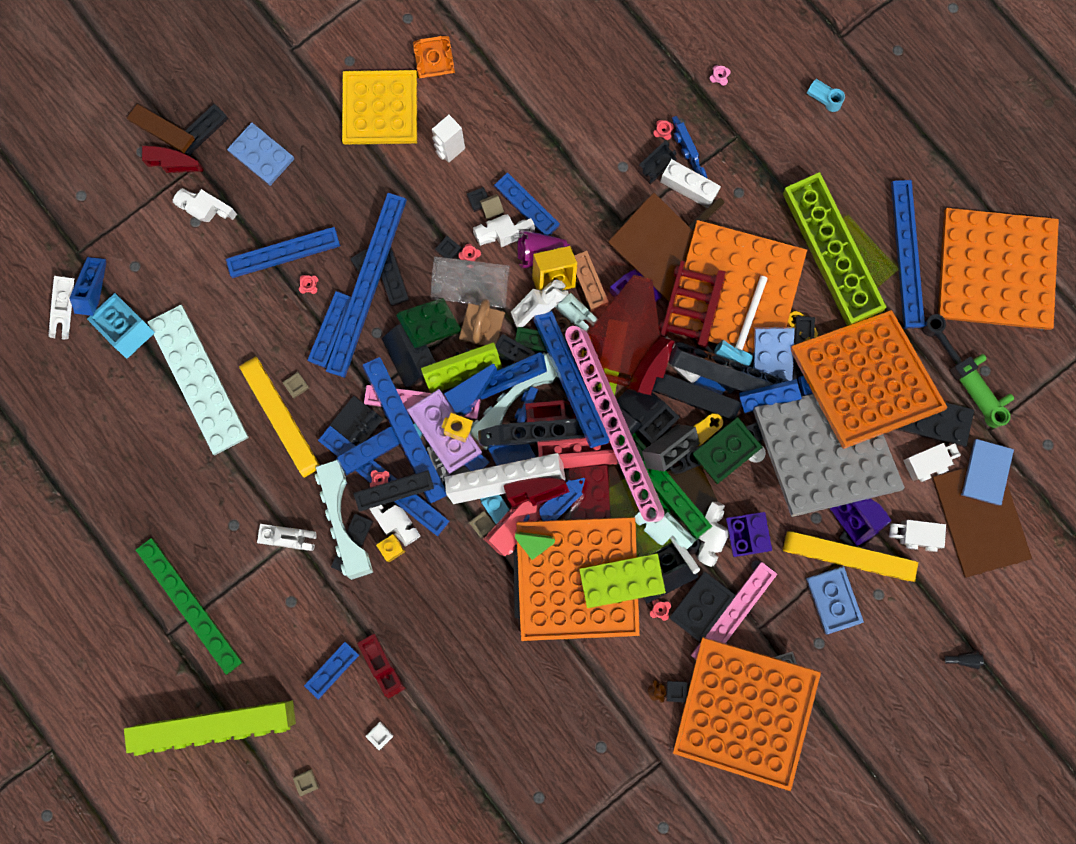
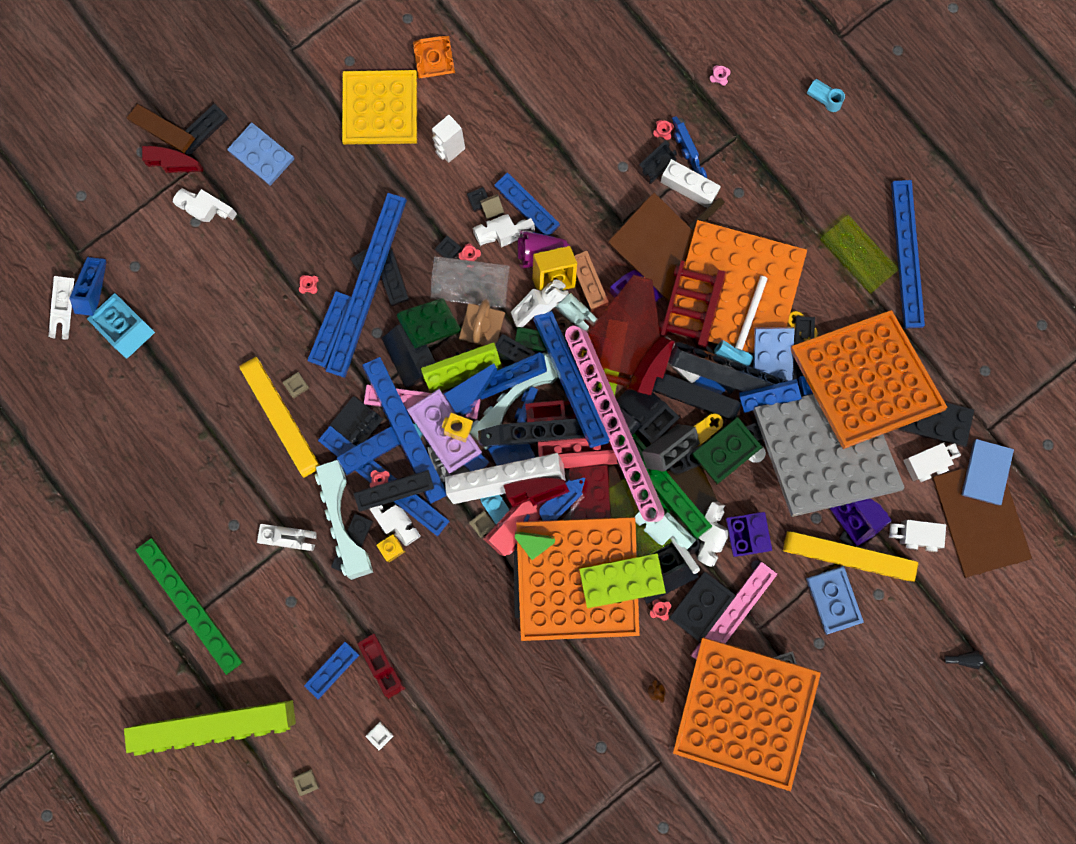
light aqua plate [148,305,249,455] -> none
blue plate [226,227,340,278] -> none
black plate [666,681,687,702] -> none
lime brick [783,172,886,326] -> none
bright green piece [922,314,1014,428] -> none
orange plate [938,208,1059,330] -> none

